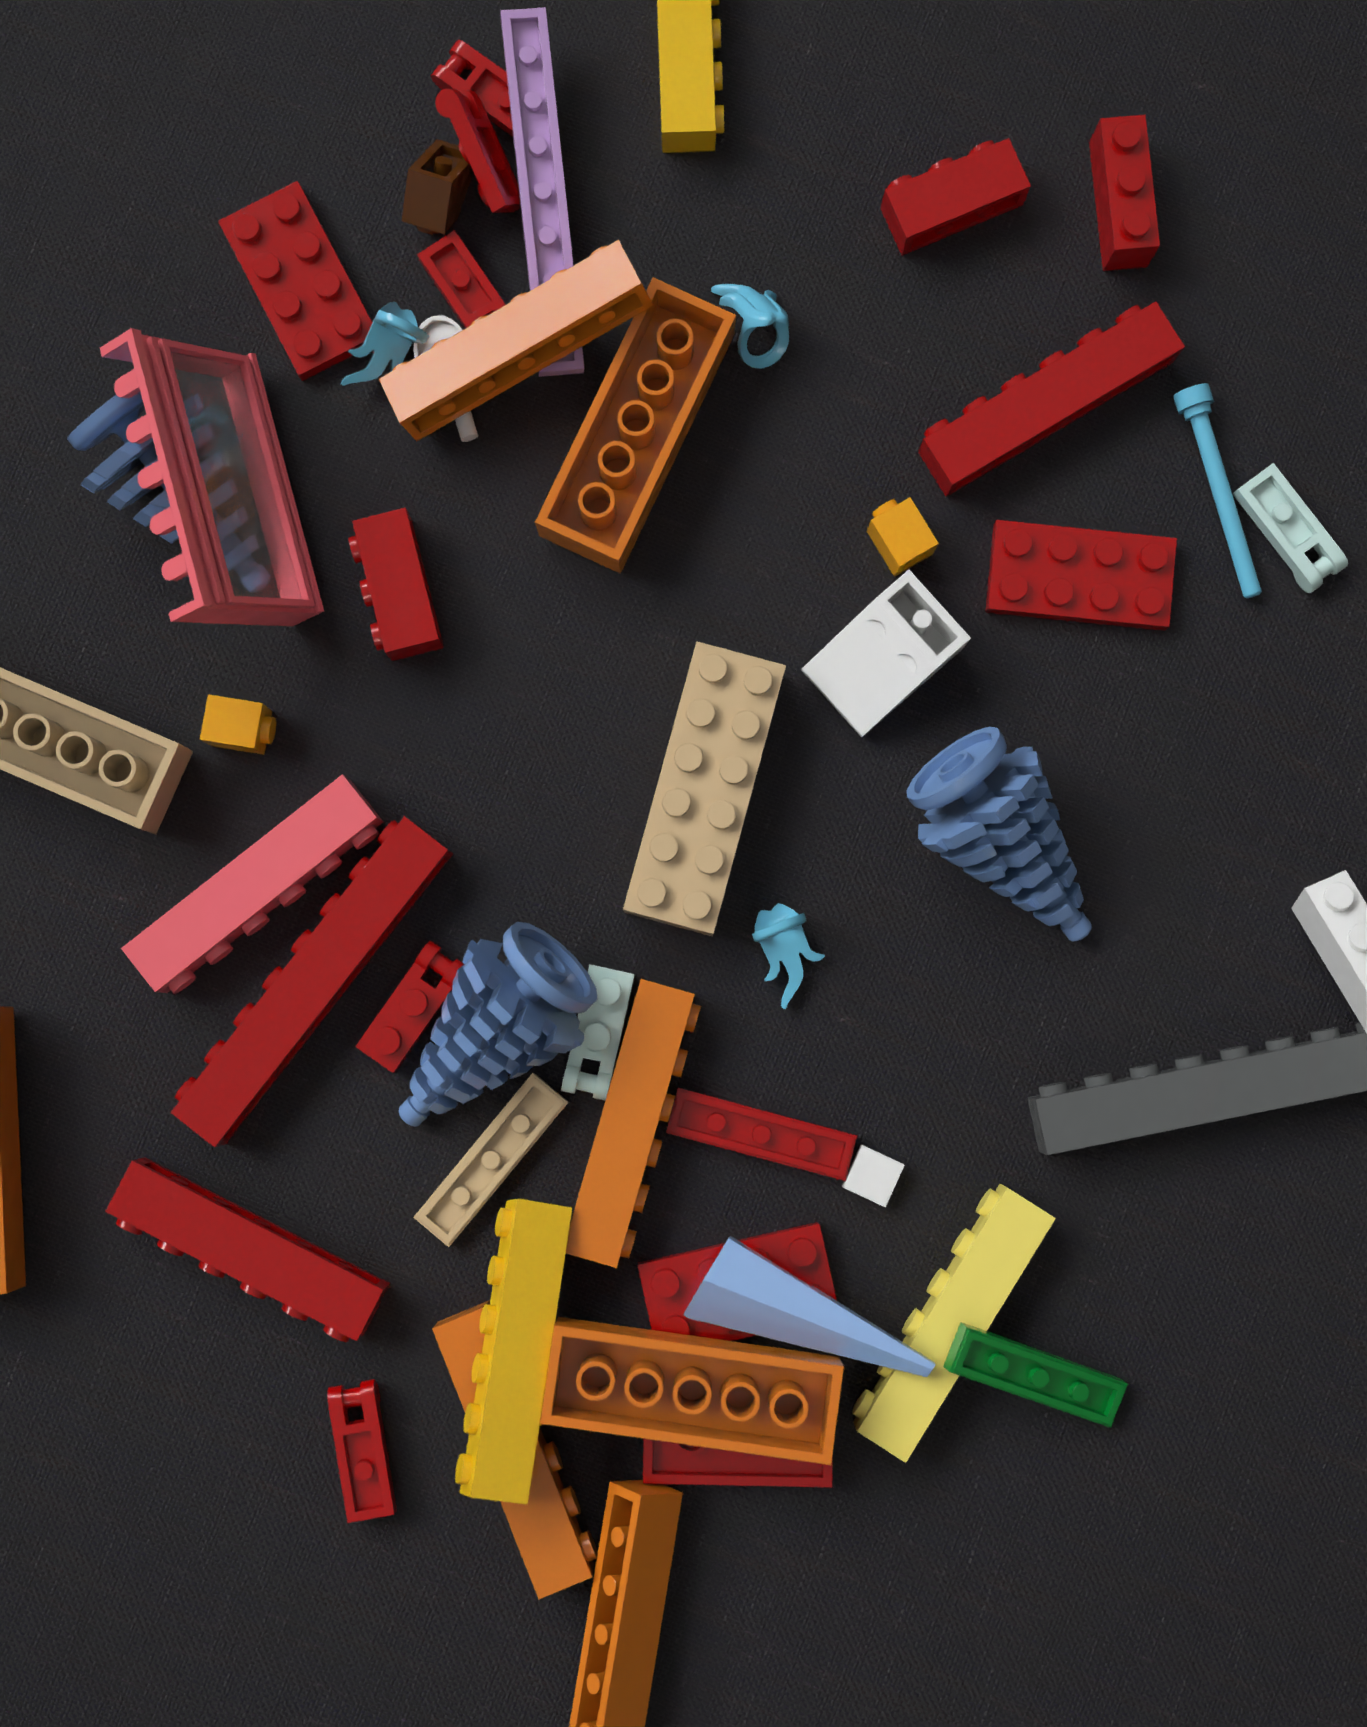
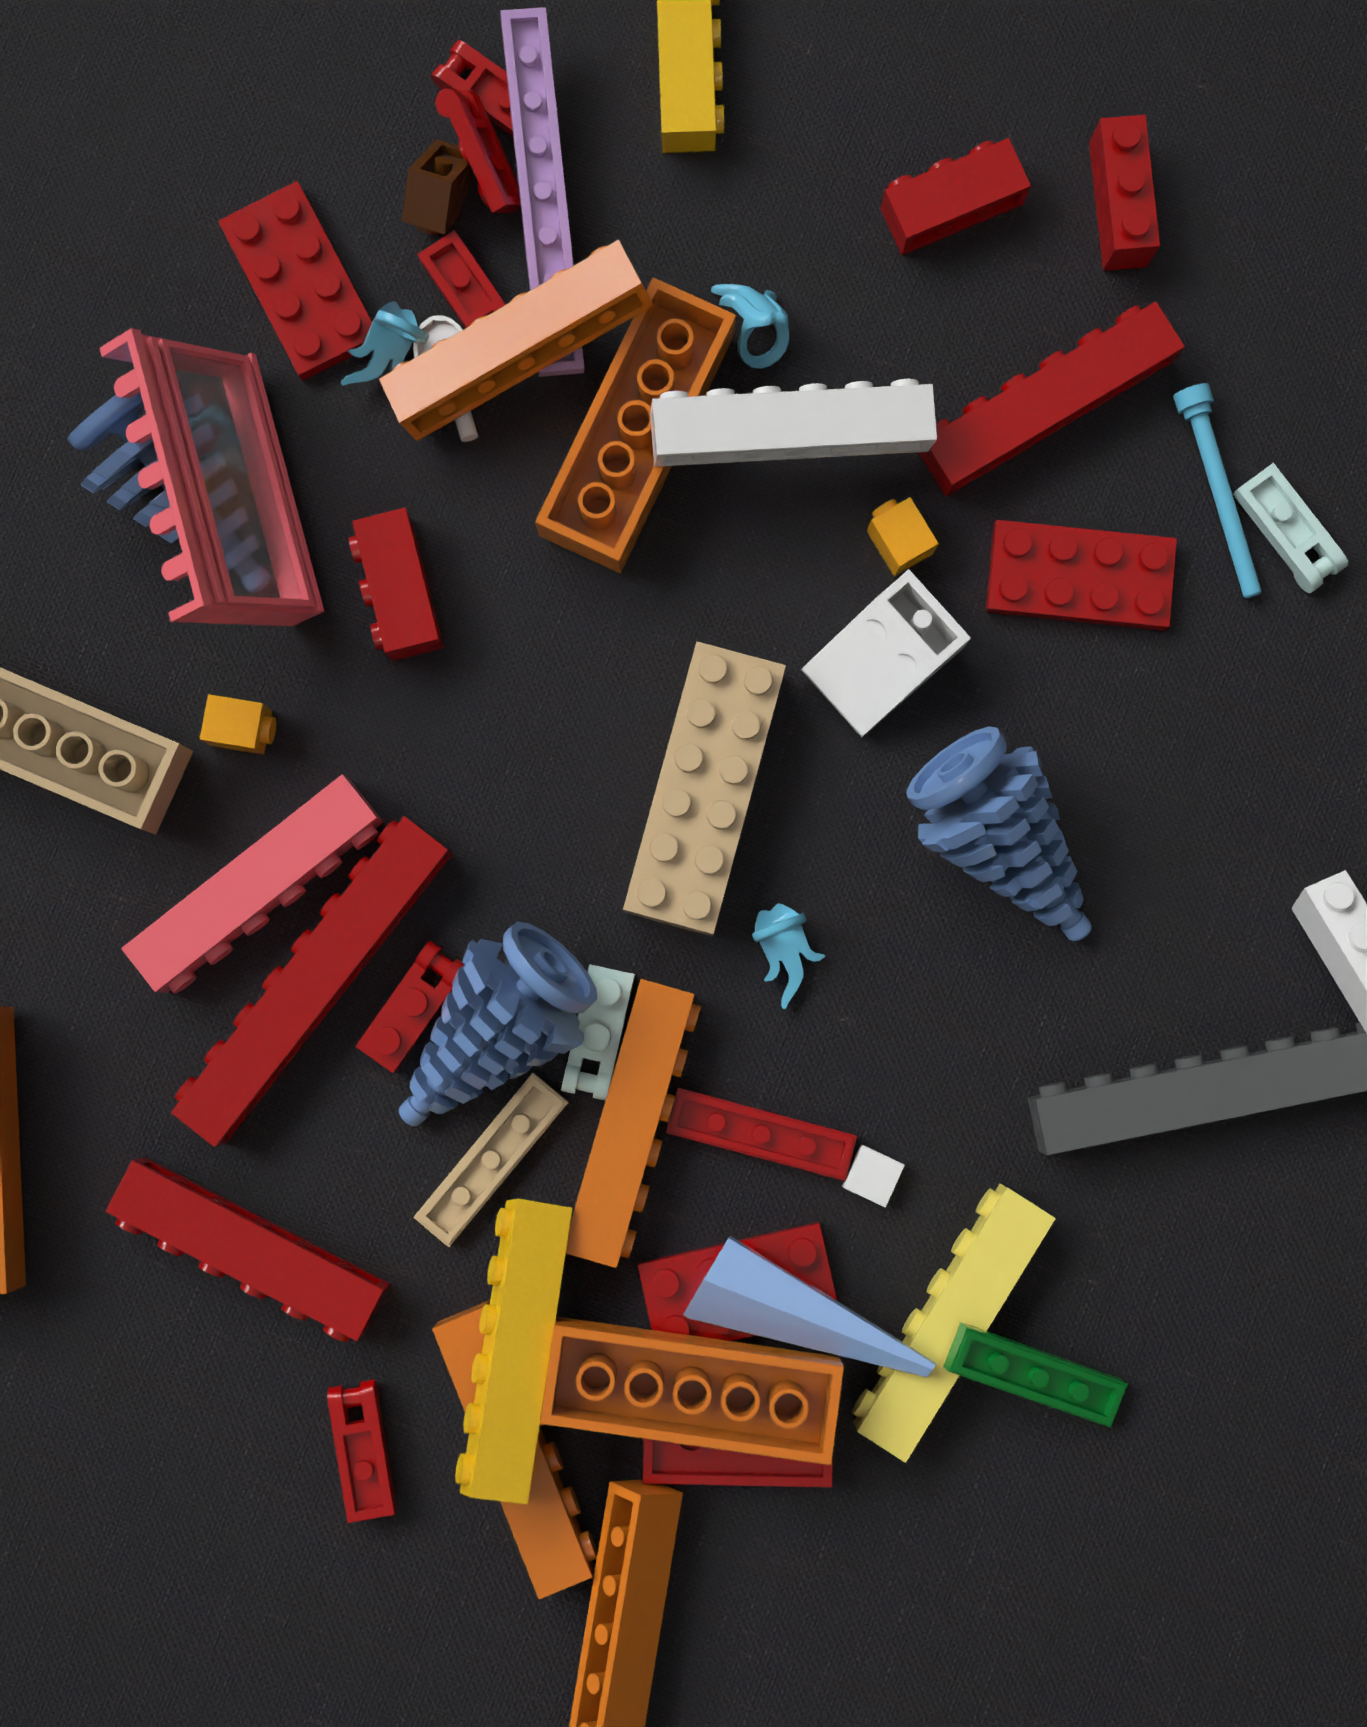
none -> white brick [650,379,937,467]

